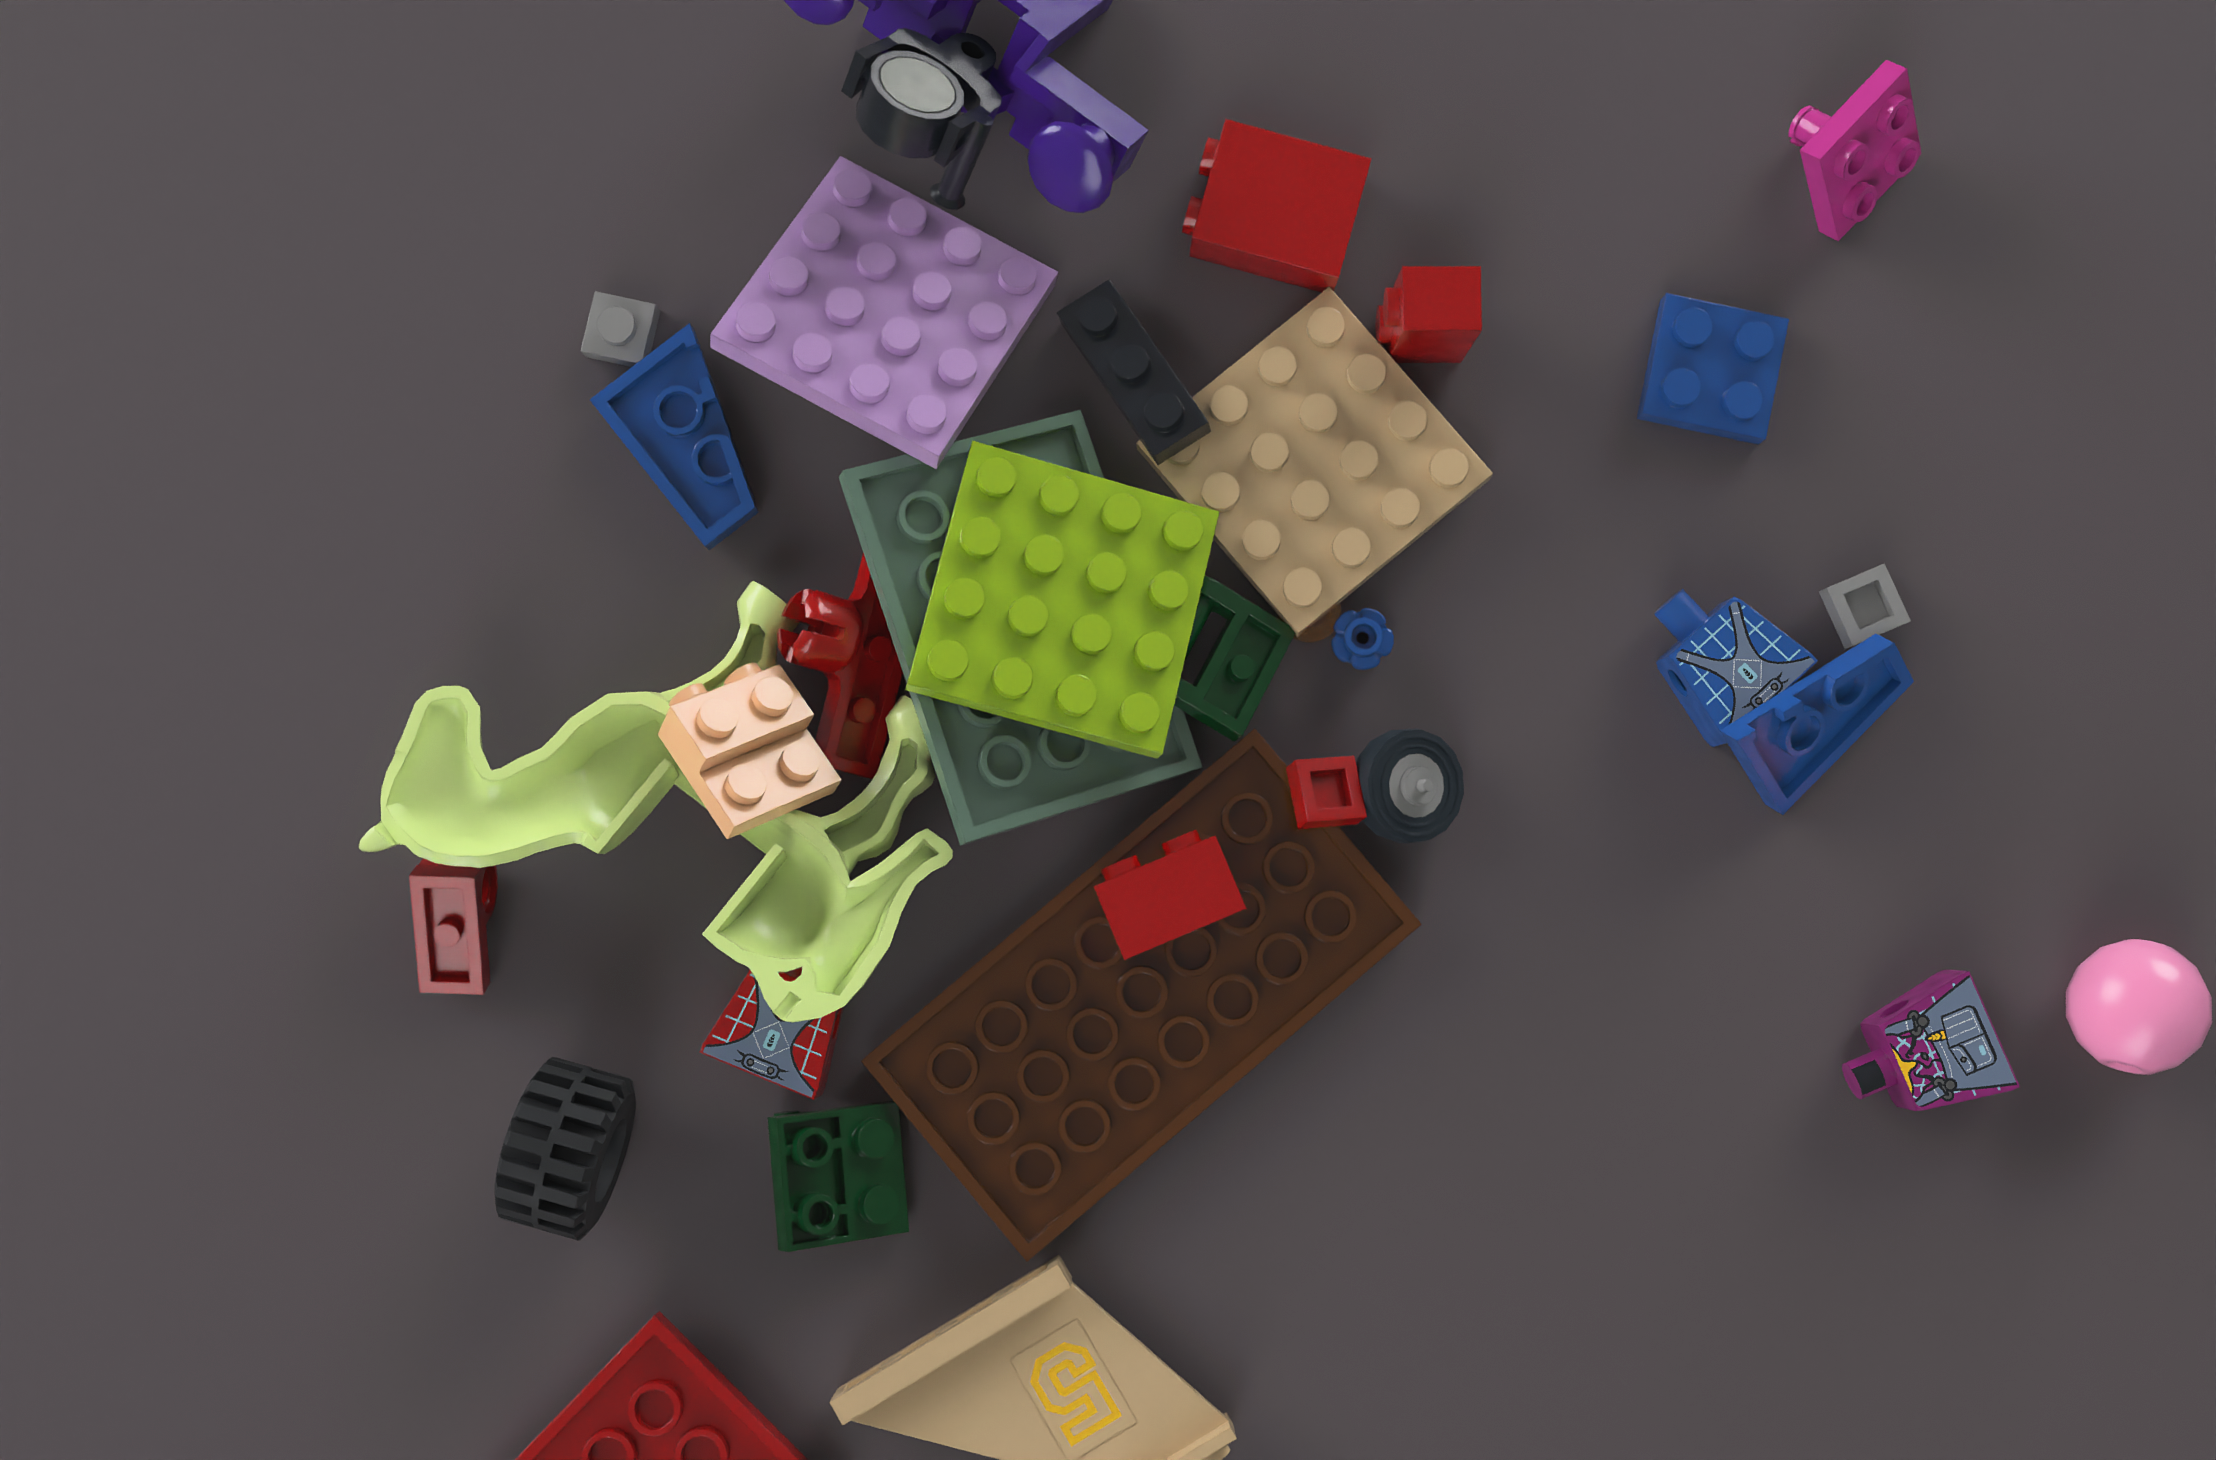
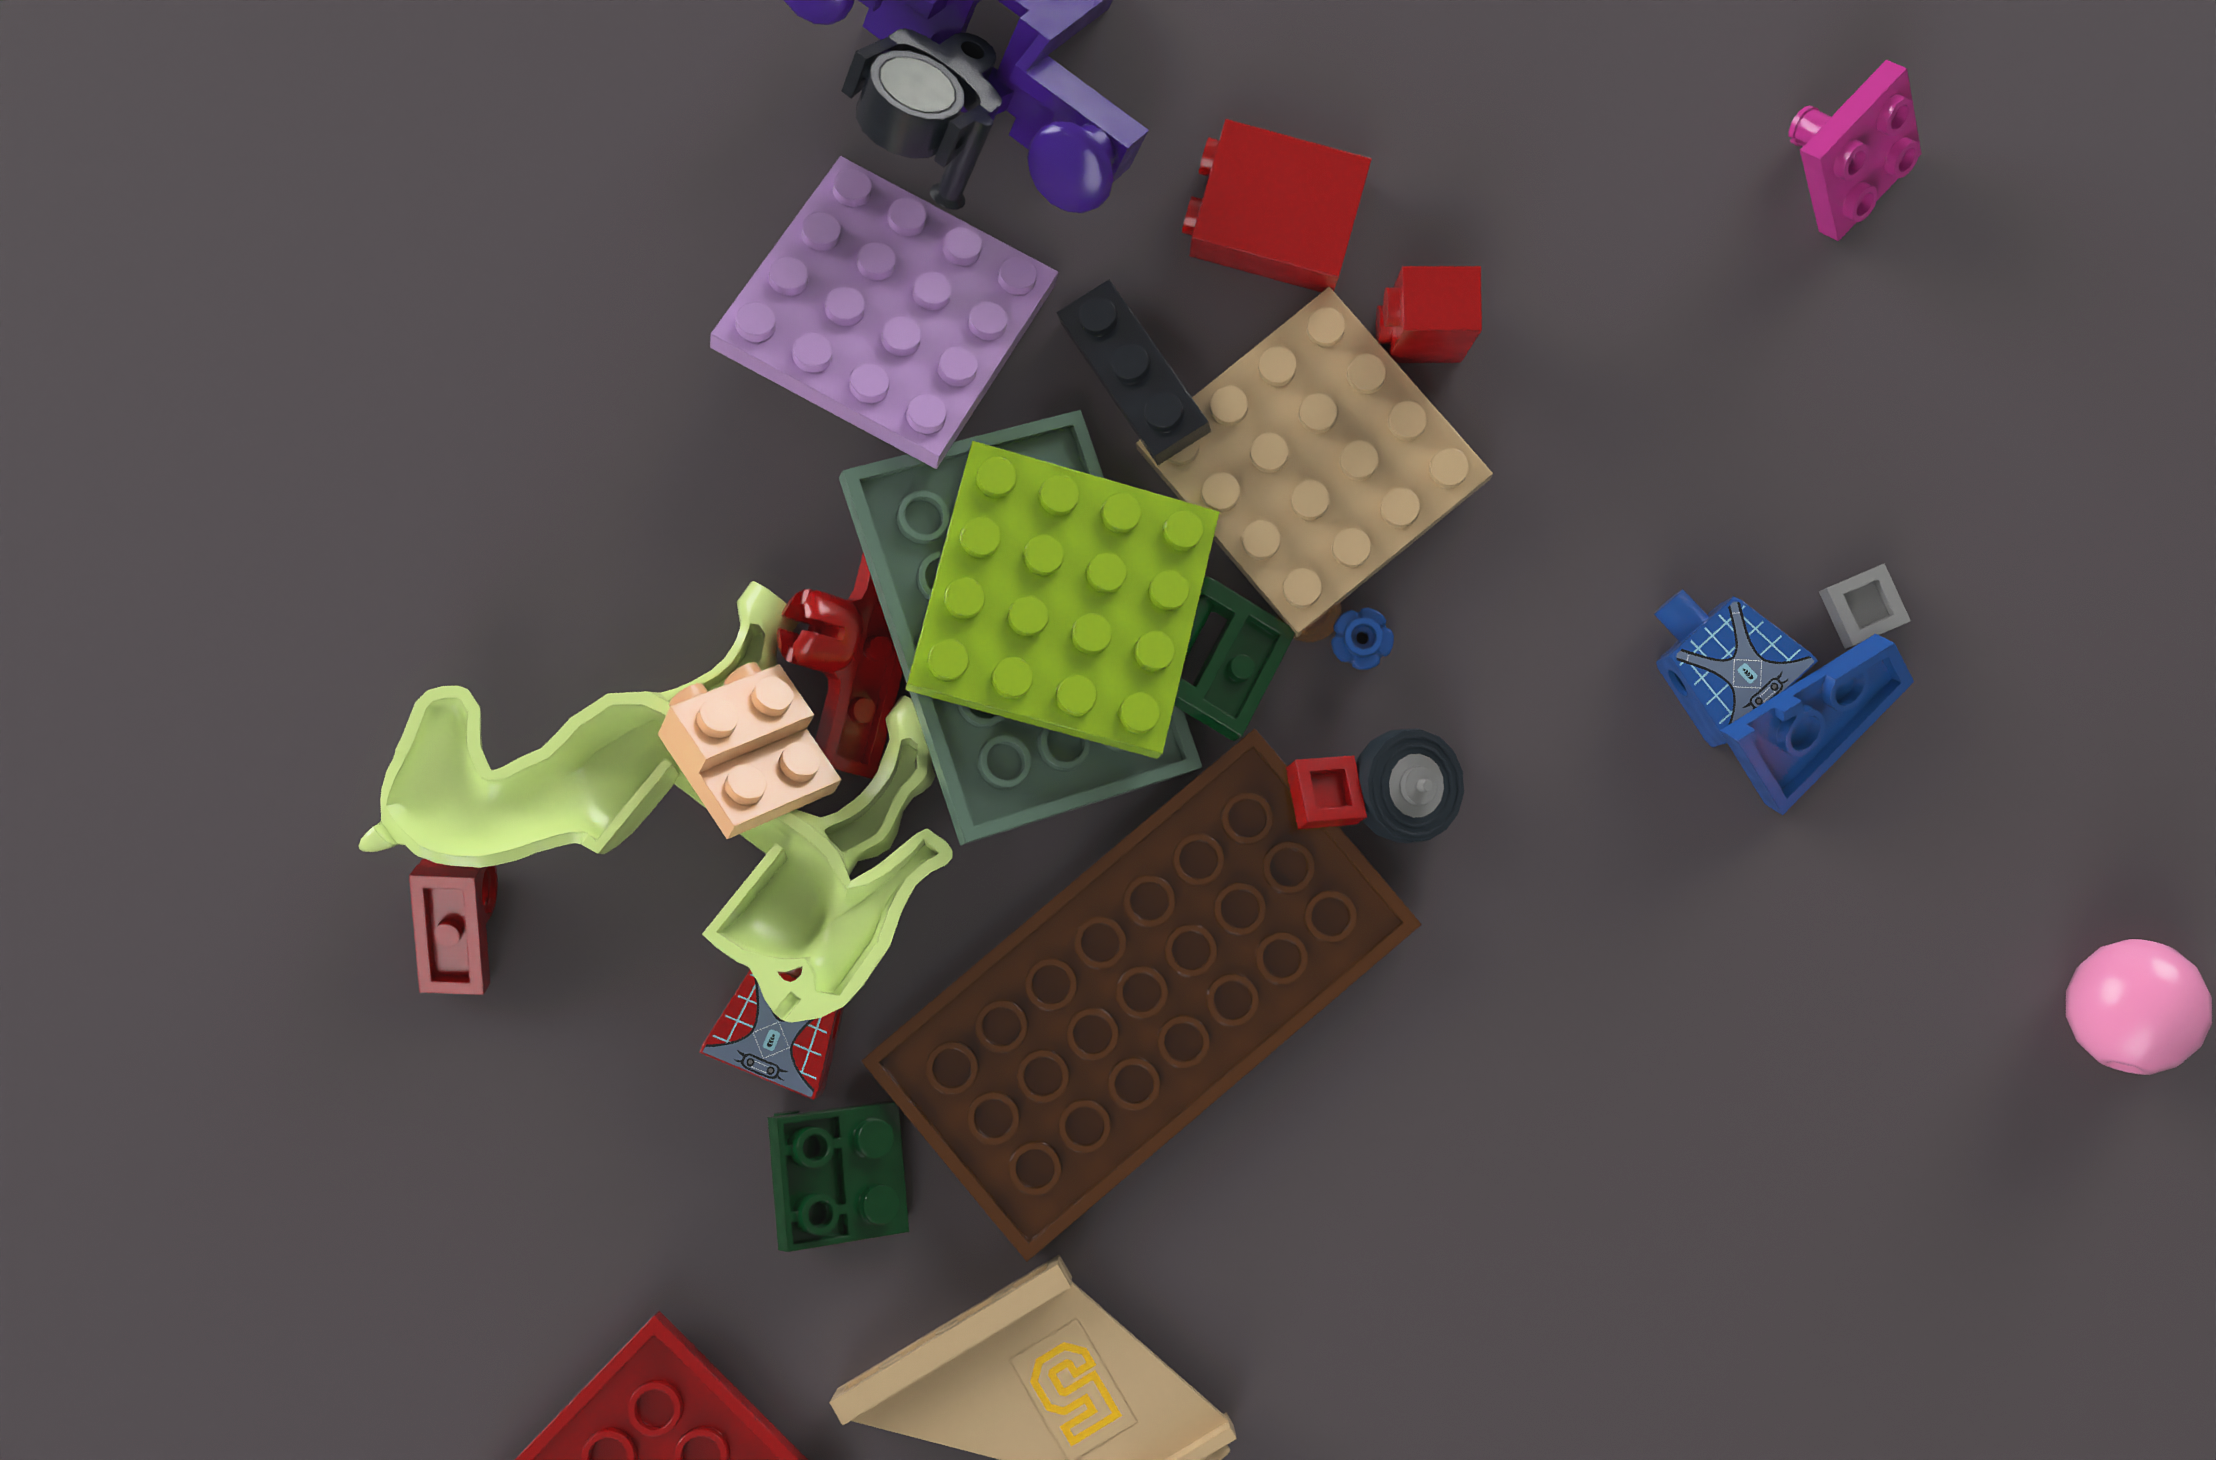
black tyre [495,1057,636,1241] -> none
light grey plate [580,291,661,367] -> none
blue wing [590,323,759,551] -> none
red brick [1093,829,1247,960] -> none
blue plate [1636,293,1789,445] -> none
torso [1842,970,2020,1111] -> none

